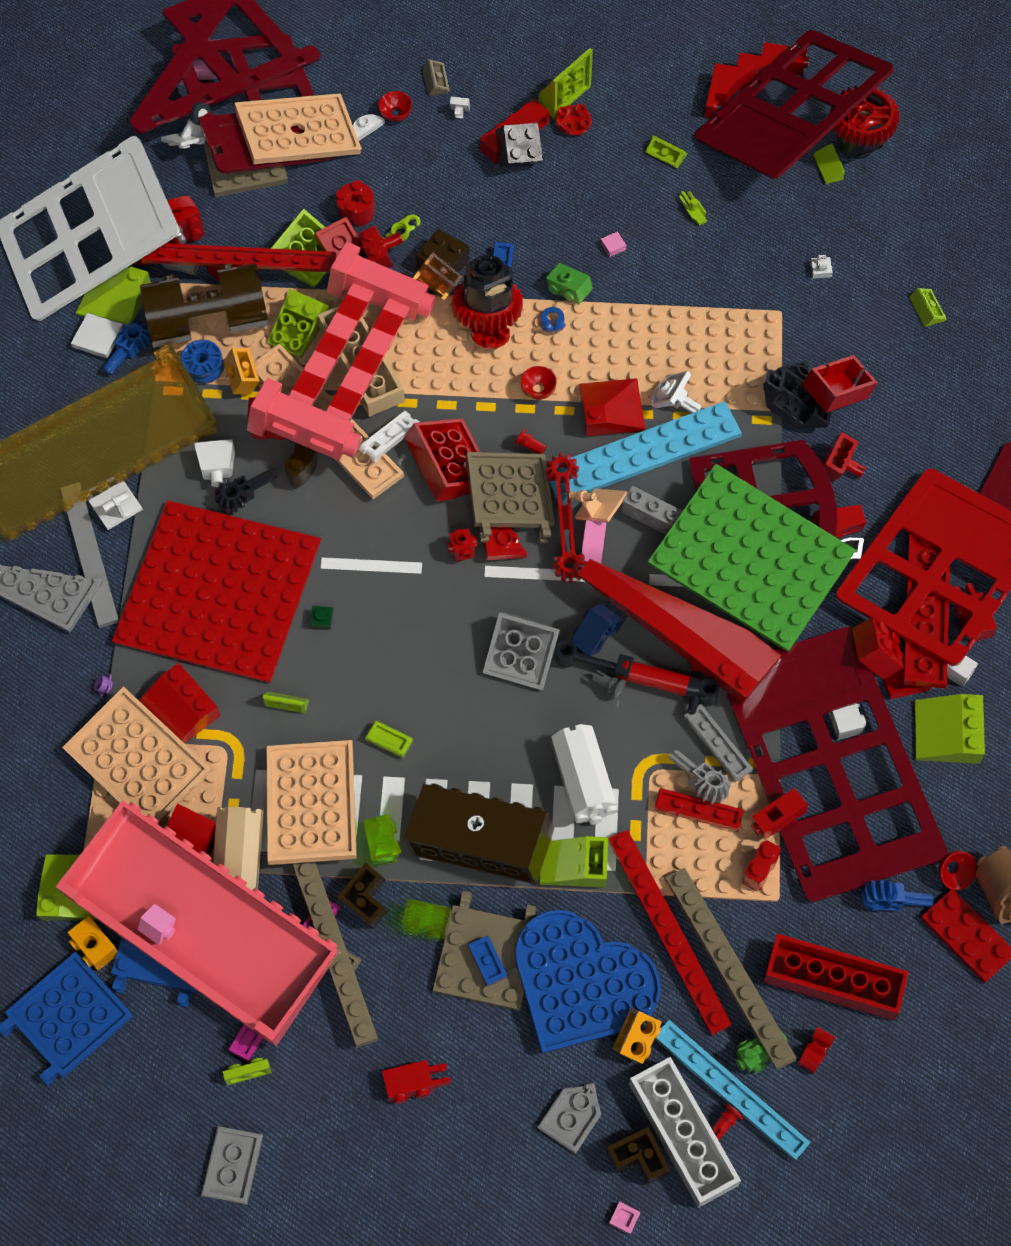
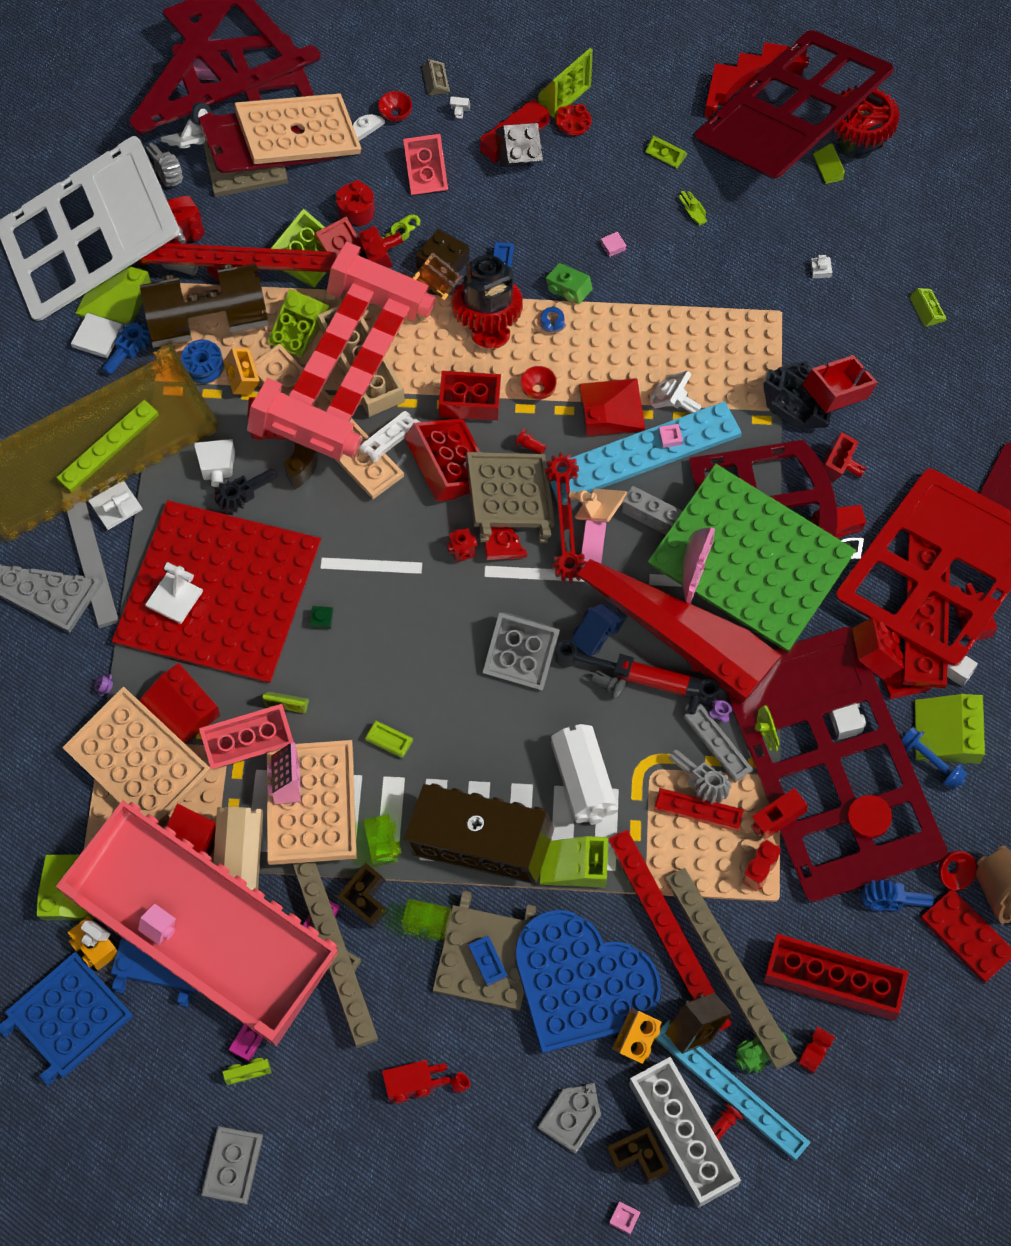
none -> lime plate [56,400,159,493]
none -> white tile [81,921,111,947]
none -> white plate [145,562,203,624]
none -> light grey gear [146,143,183,187]
none -> coral slope [199,704,294,770]
none -> bright pink slope [268,743,301,804]
none -> coral slope [403,134,448,195]
none -> red brick [439,371,501,421]
none -> red hinge [450,1072,470,1093]
none -> bright pink tile [659,424,683,448]
none -> dark brown brick [665,993,732,1054]
none -> bright pink brick [682,527,715,604]
none -> medium lavender plate [709,700,732,723]
none -> lime piece [755,706,779,752]
none -> red tile [848,795,892,839]
none -> blue piece [901,727,968,790]

